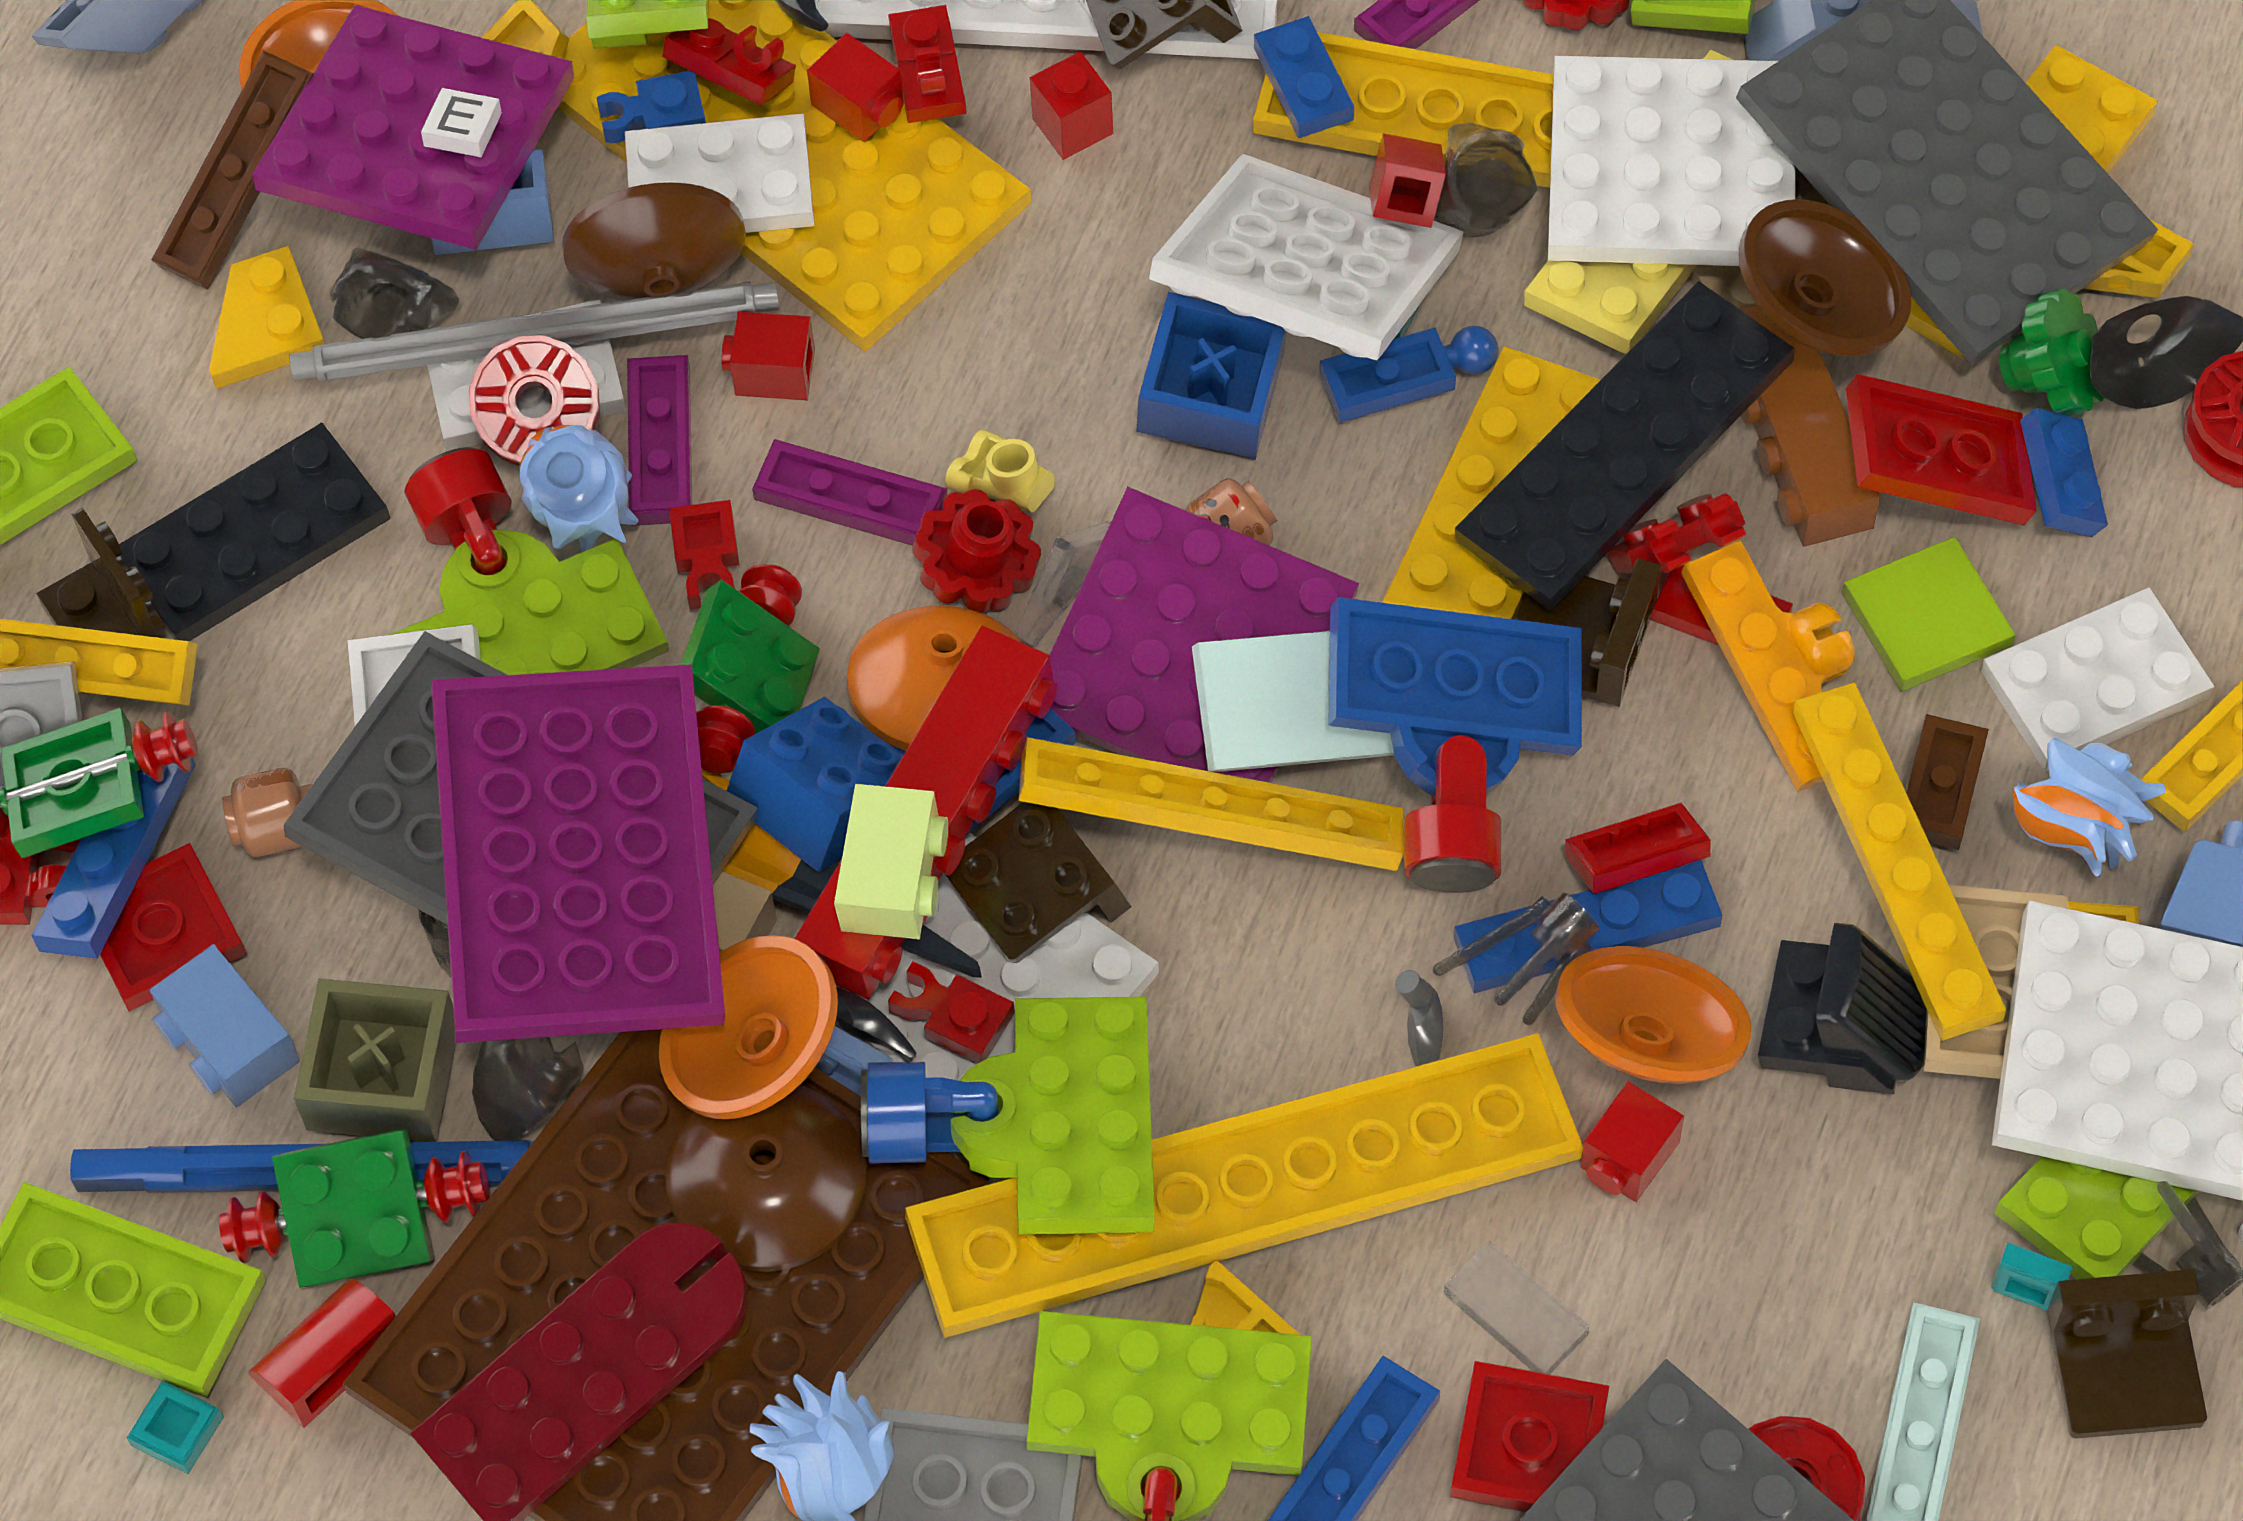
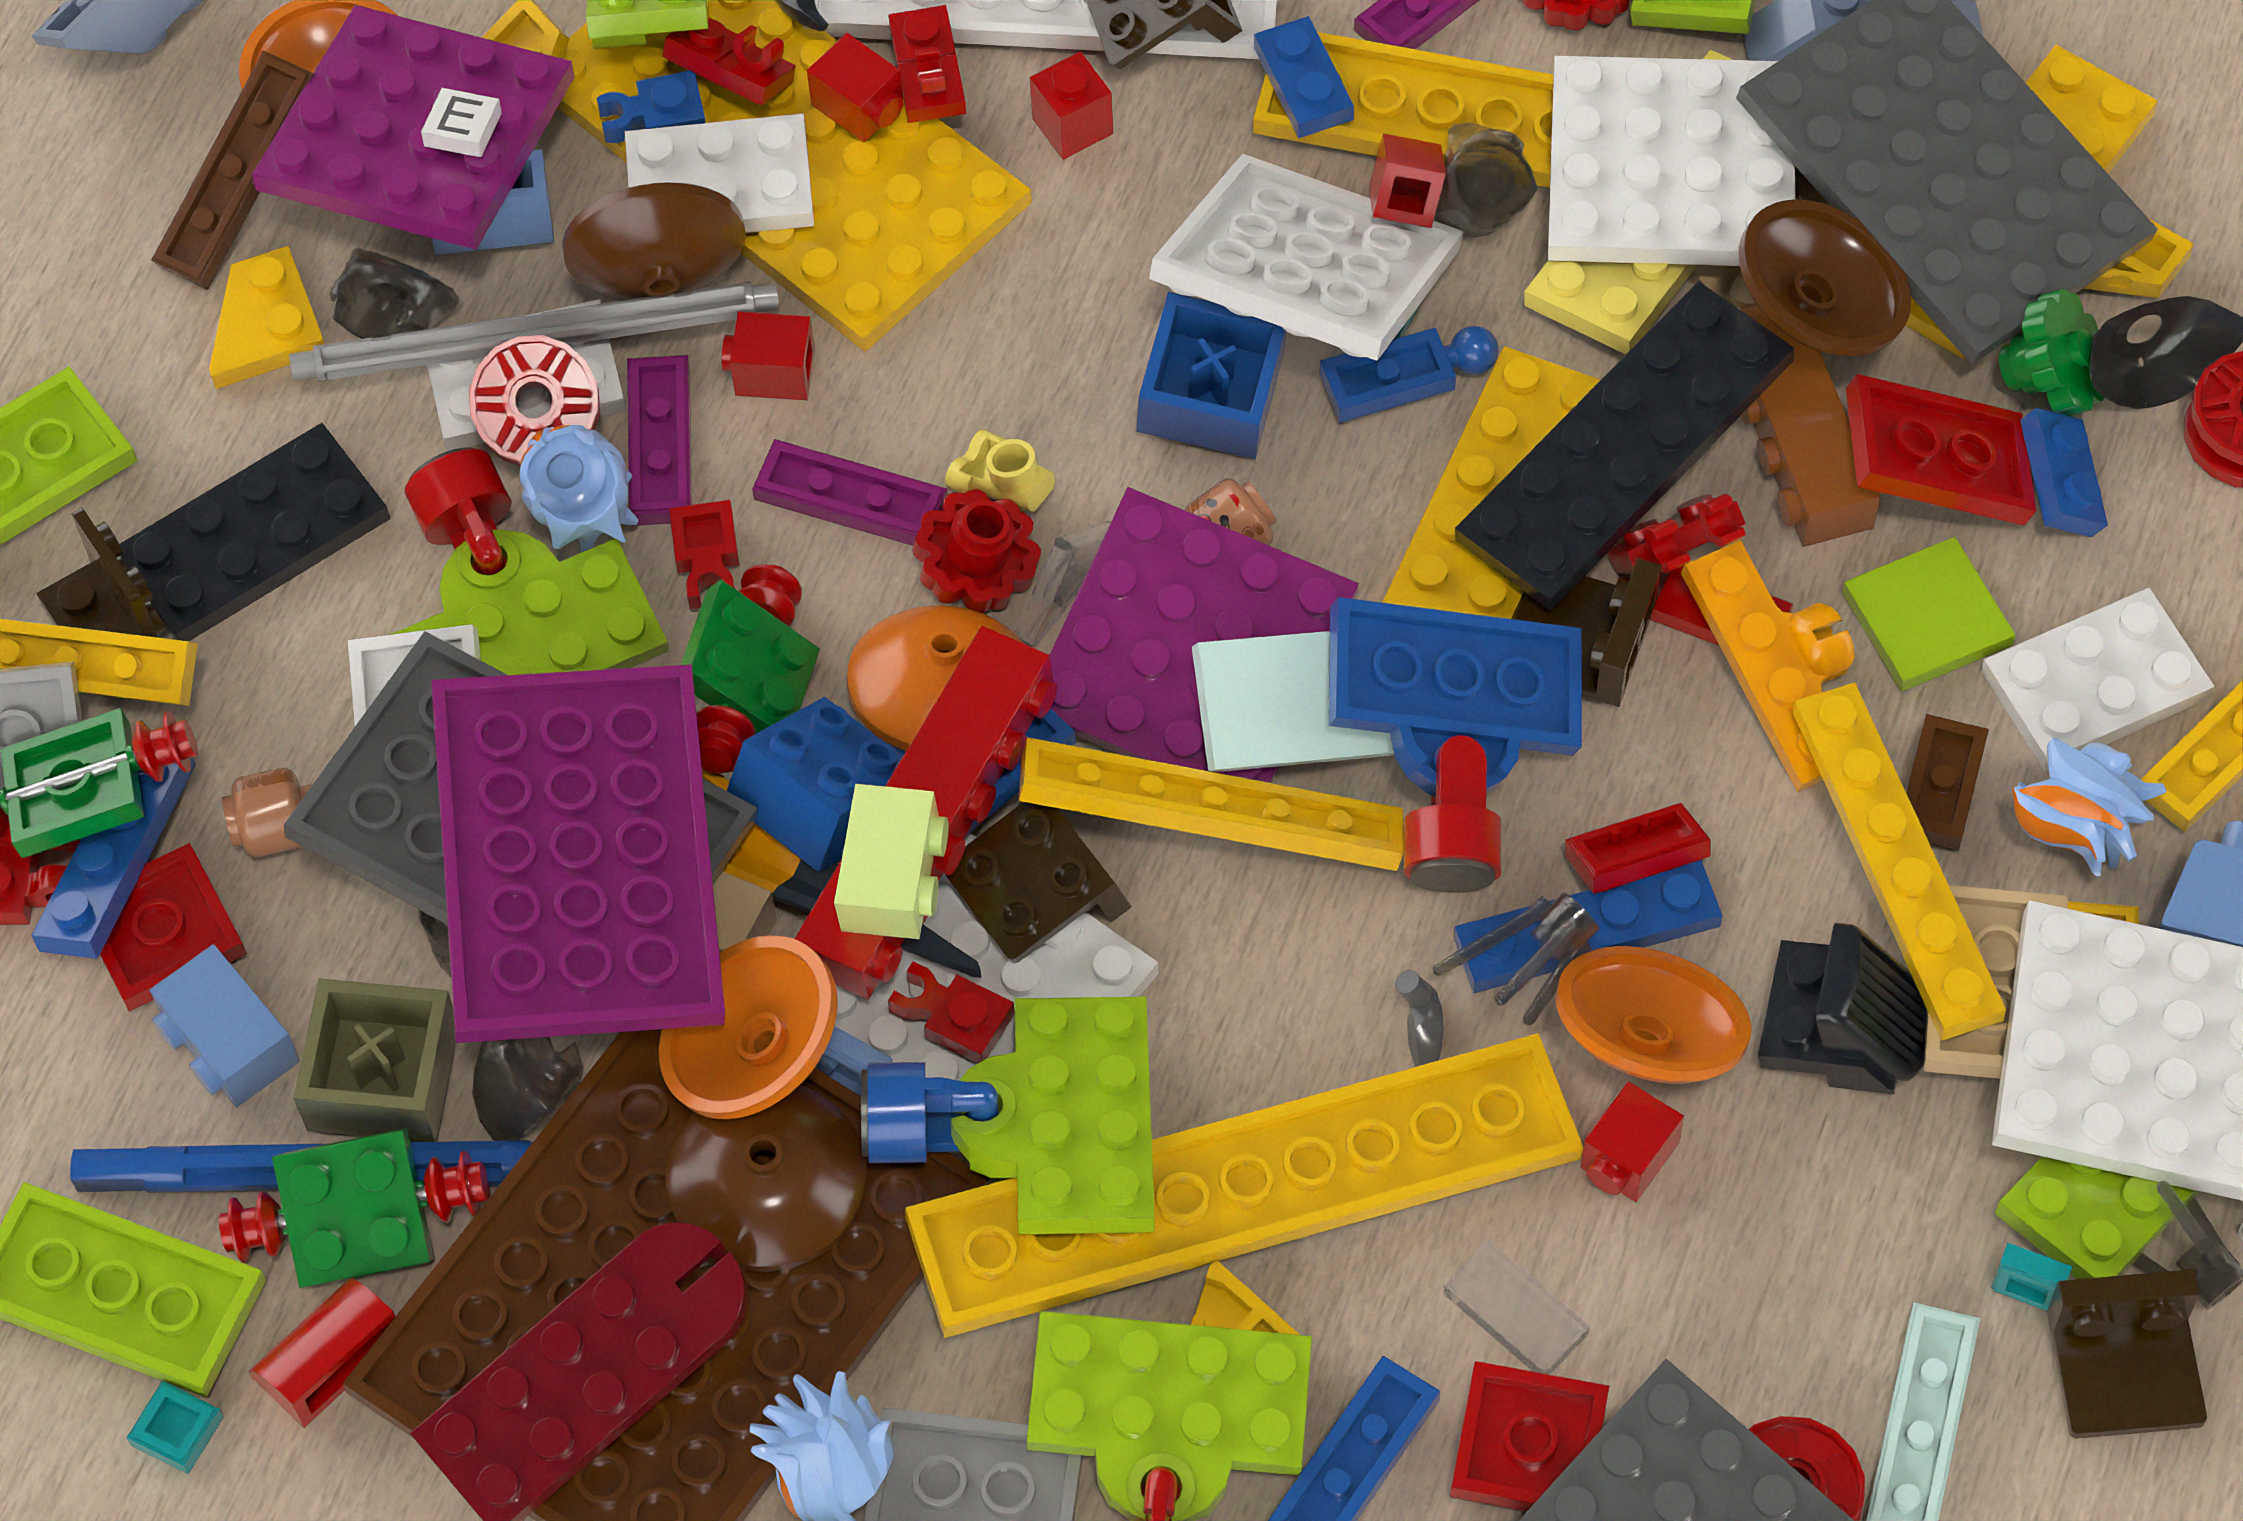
black bar [835,987,917,1062] -> none

